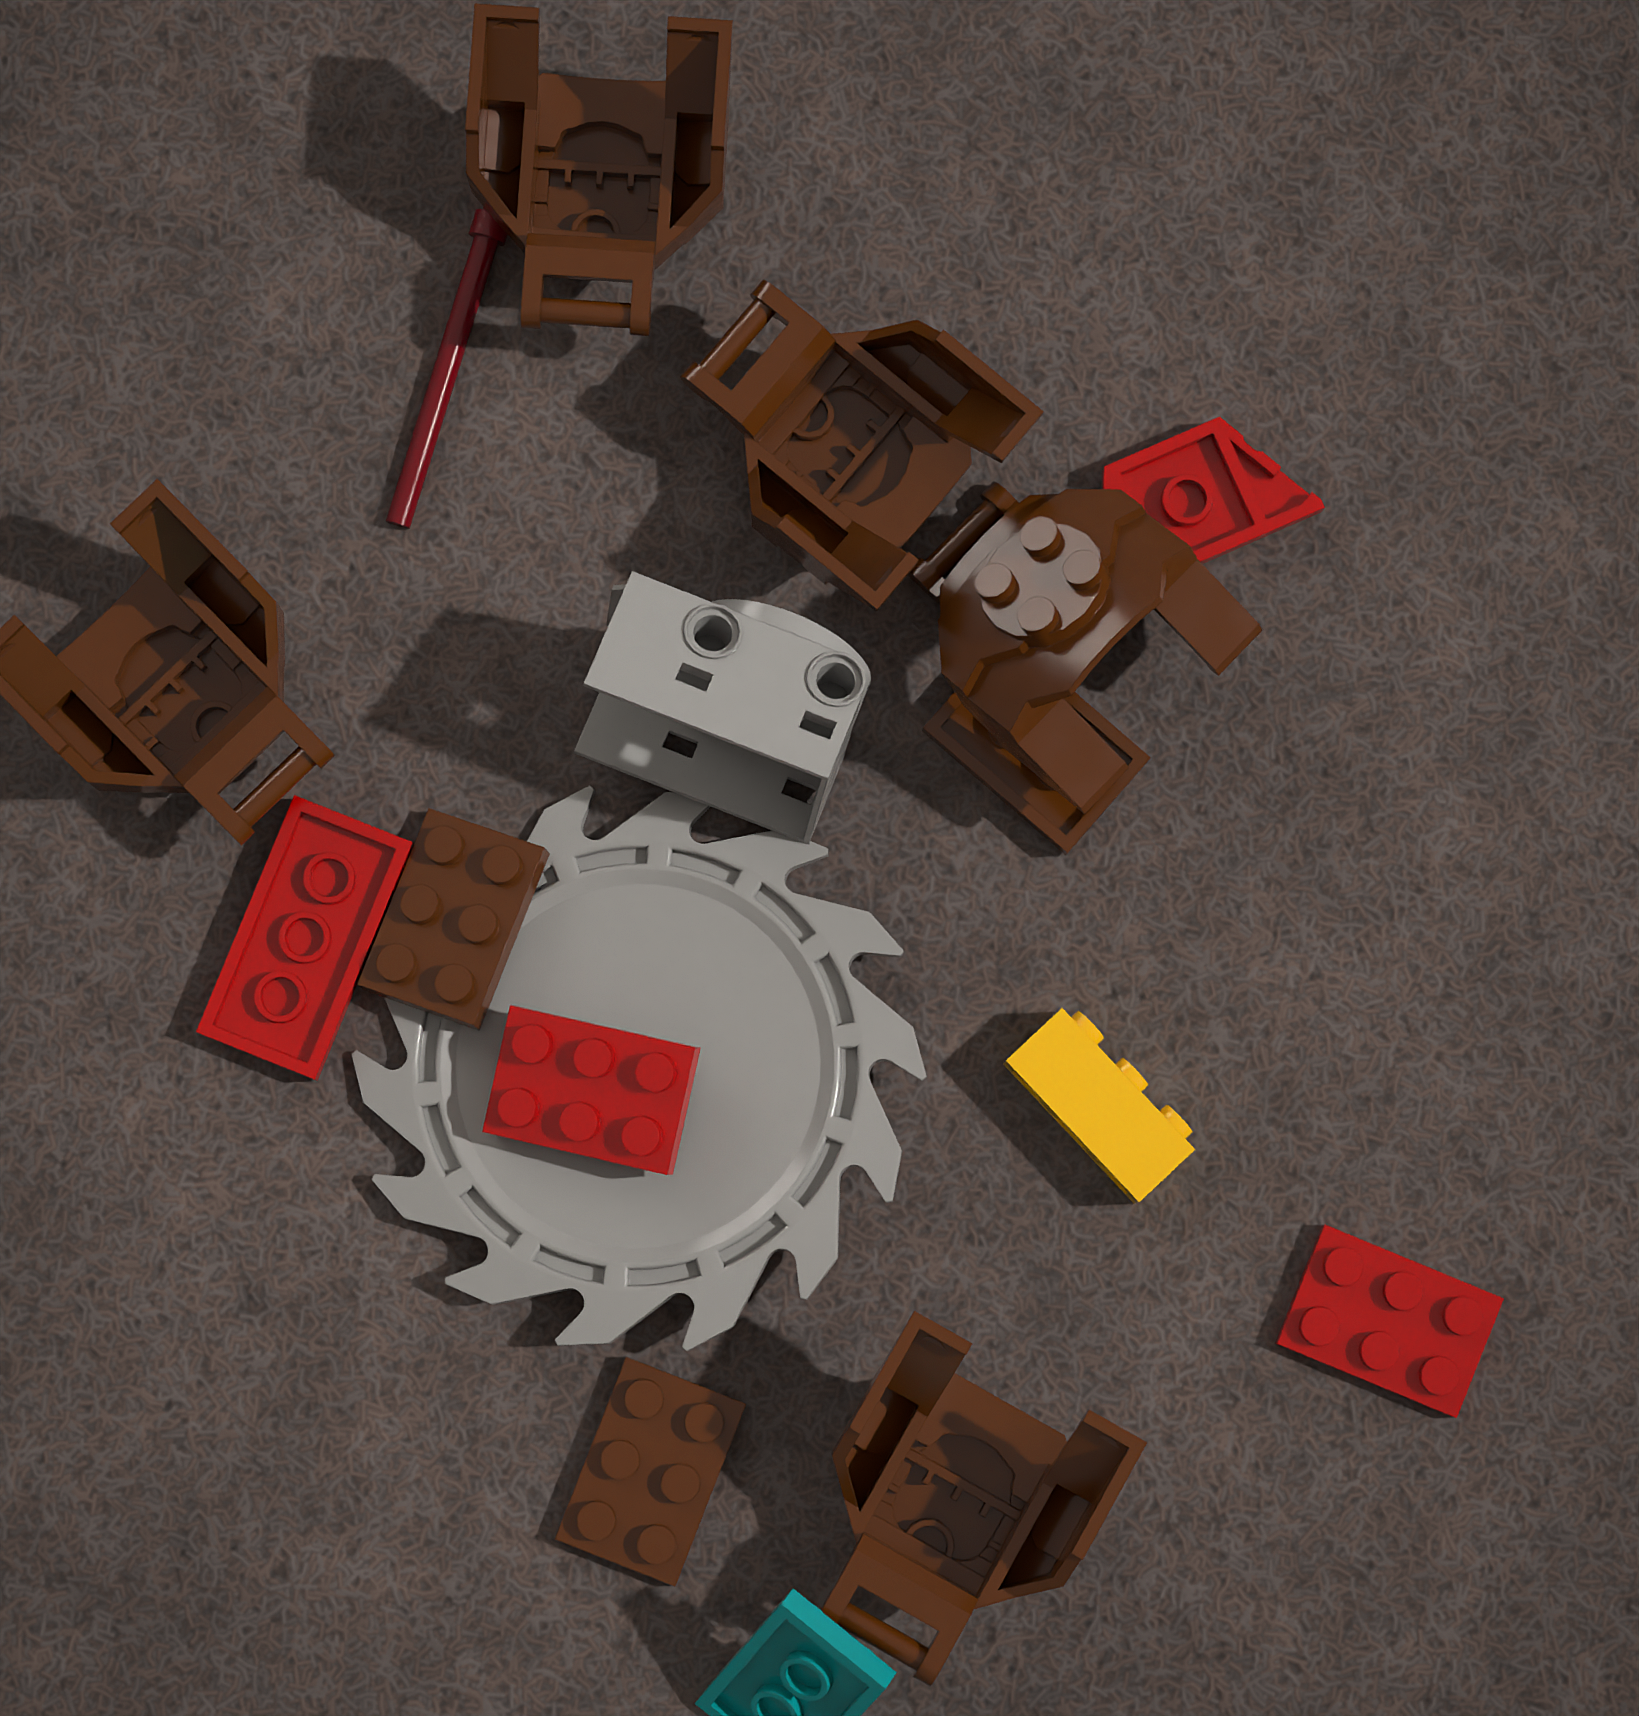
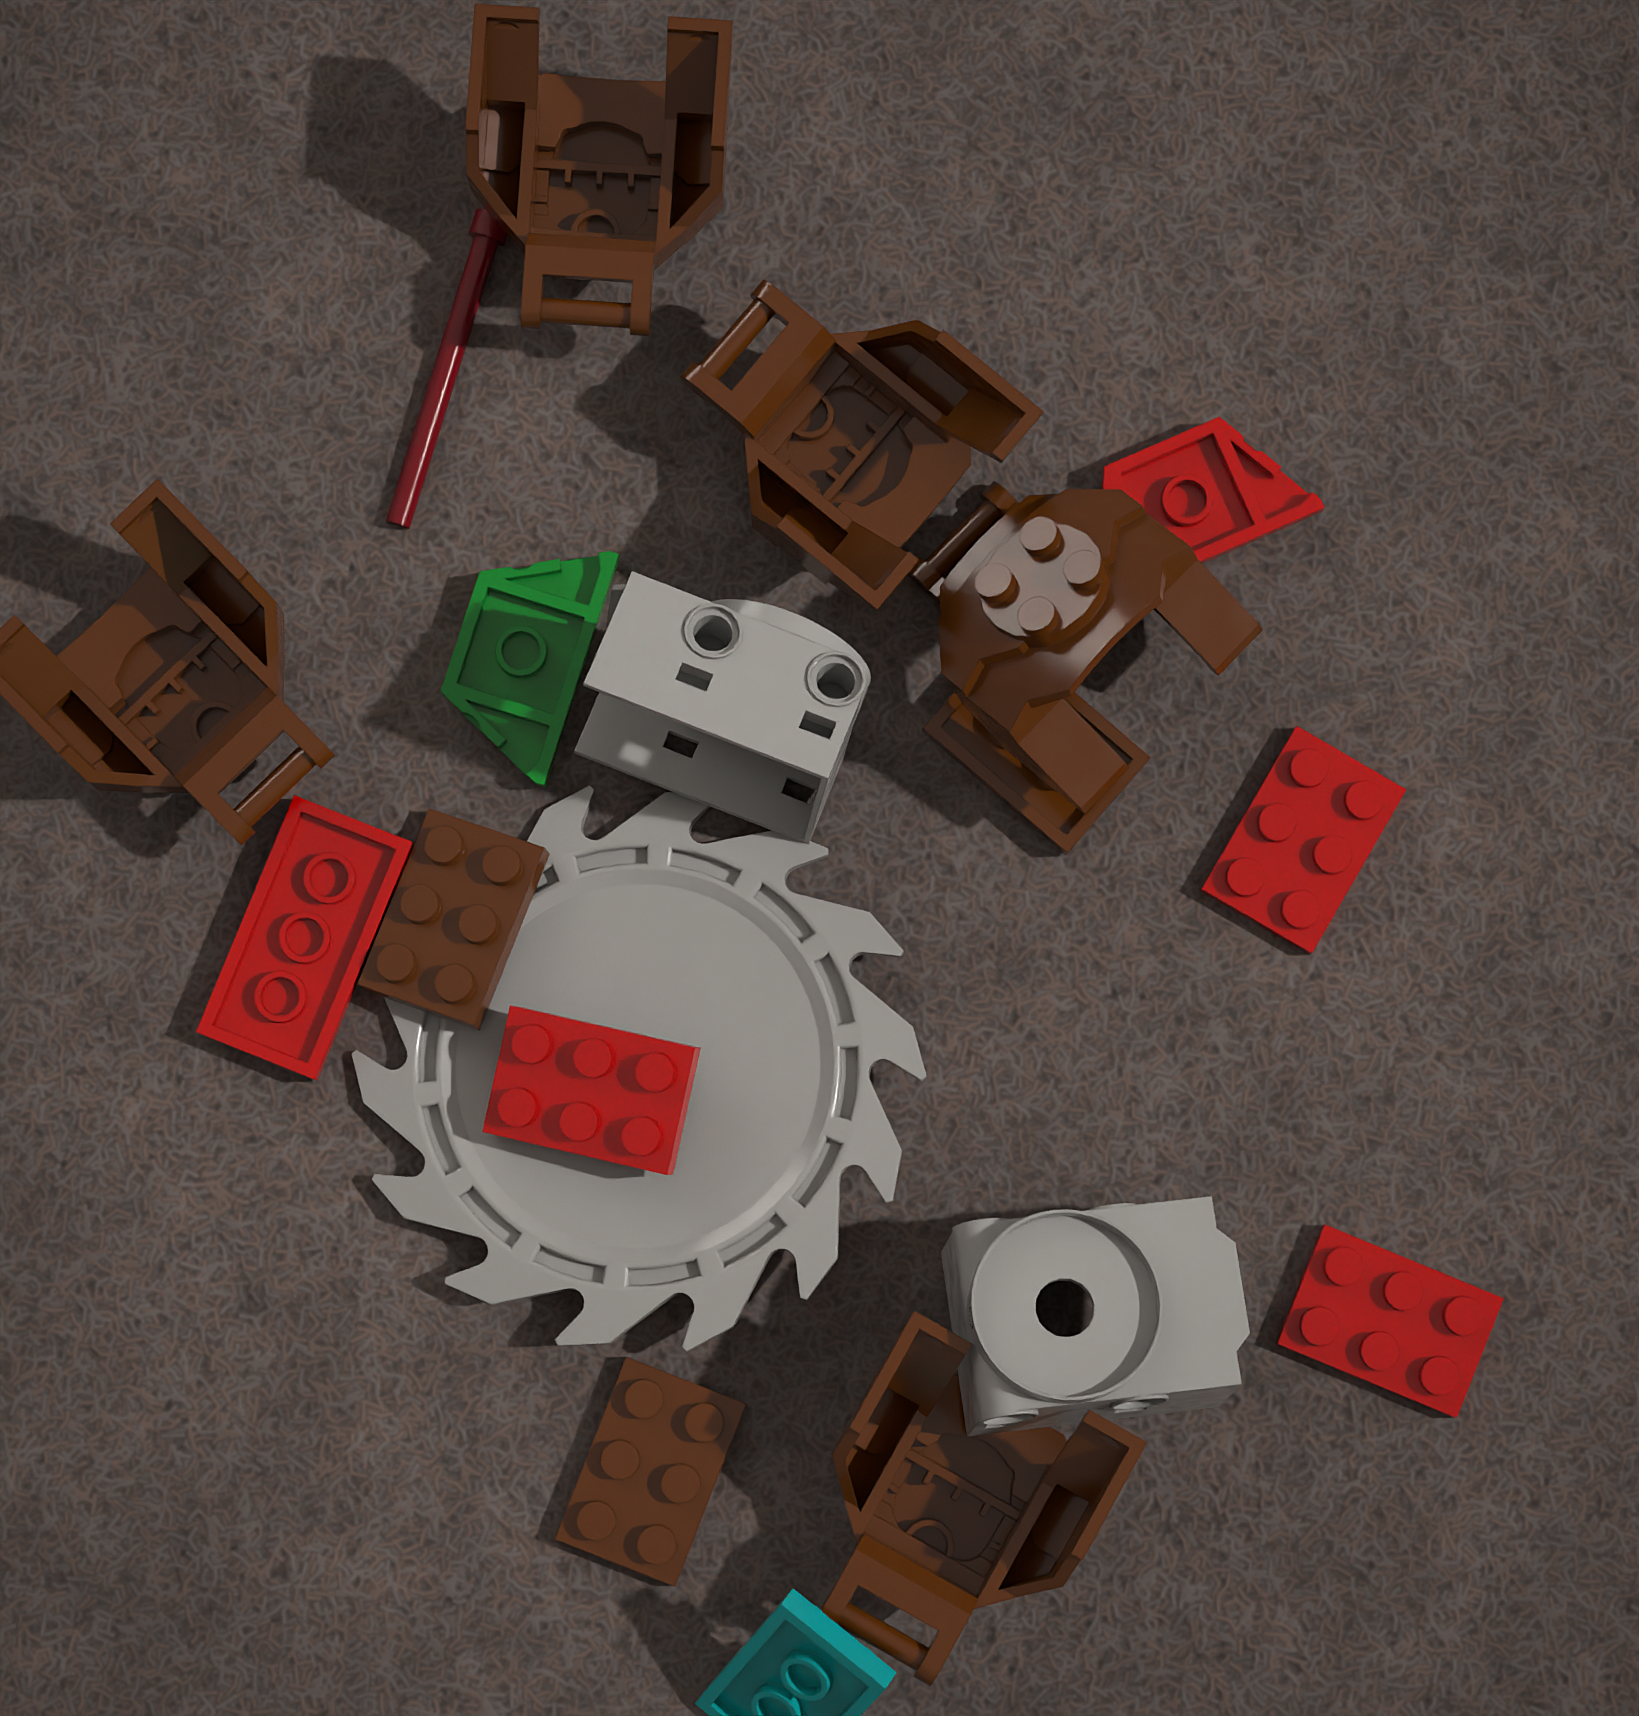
yellow brick [1003,1008,1195,1204] -> none
none -> green wing [440,551,620,788]
none -> light grey piece [941,1196,1250,1437]
none -> red plate [1200,725,1407,955]

